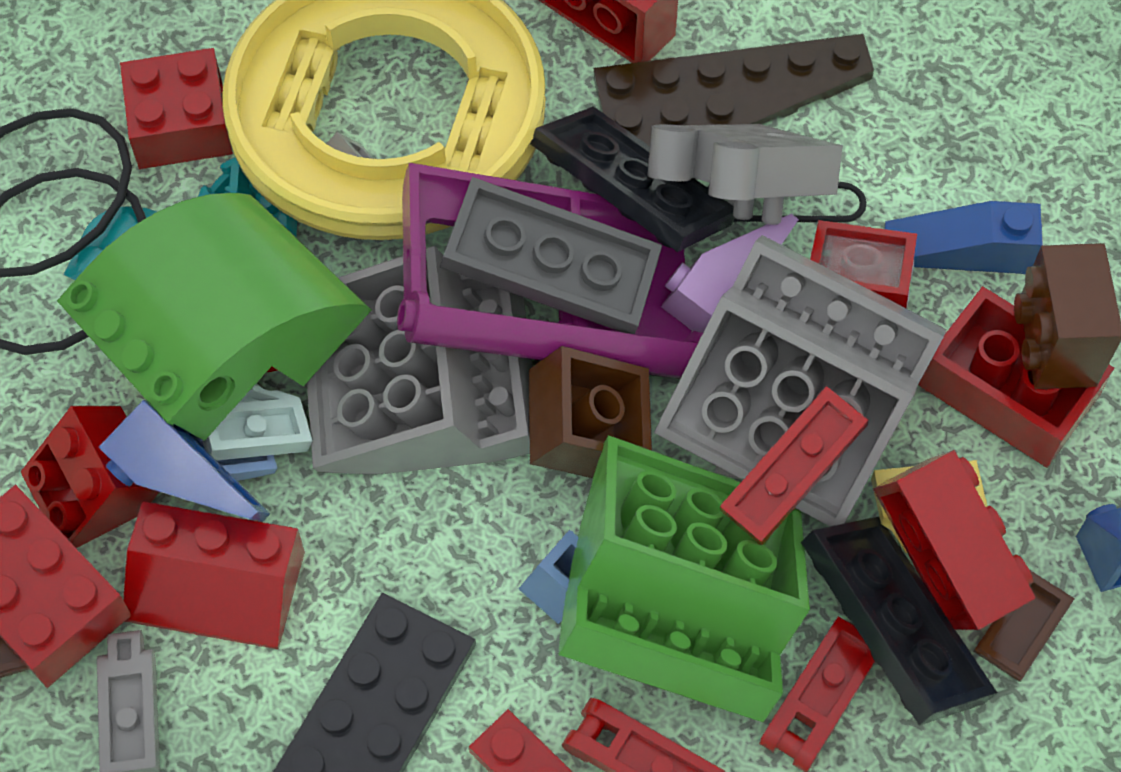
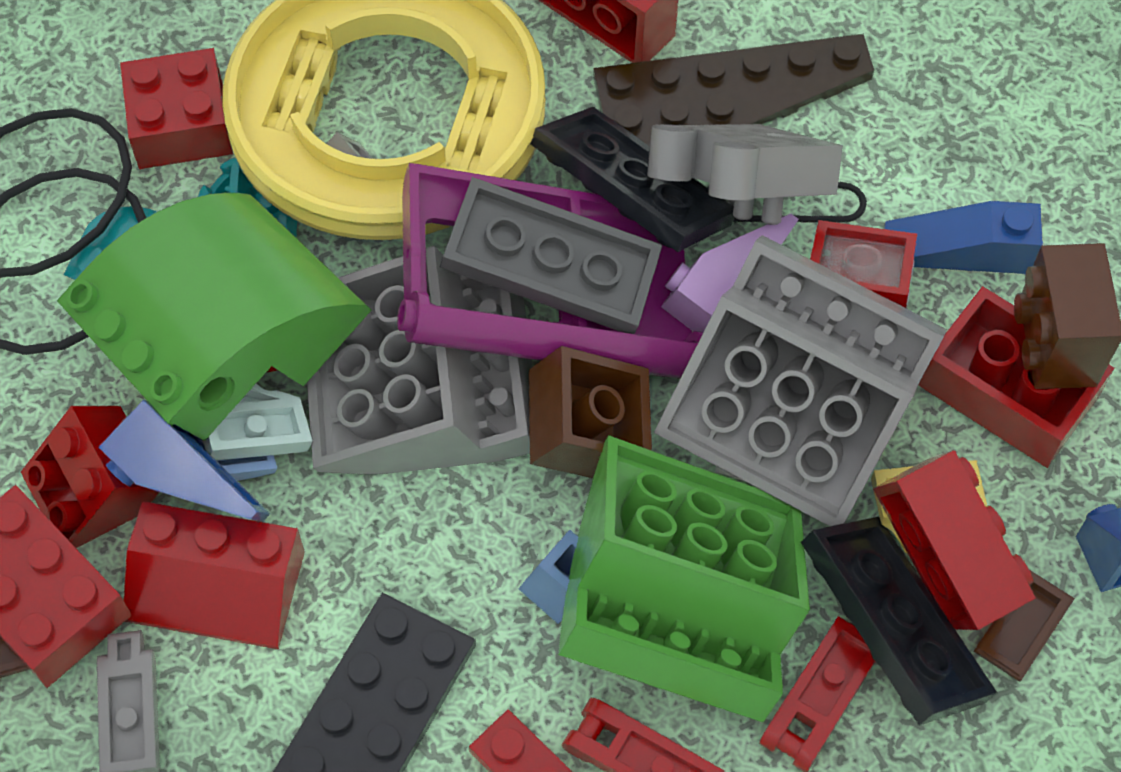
red plate [720,386,869,546] -> none

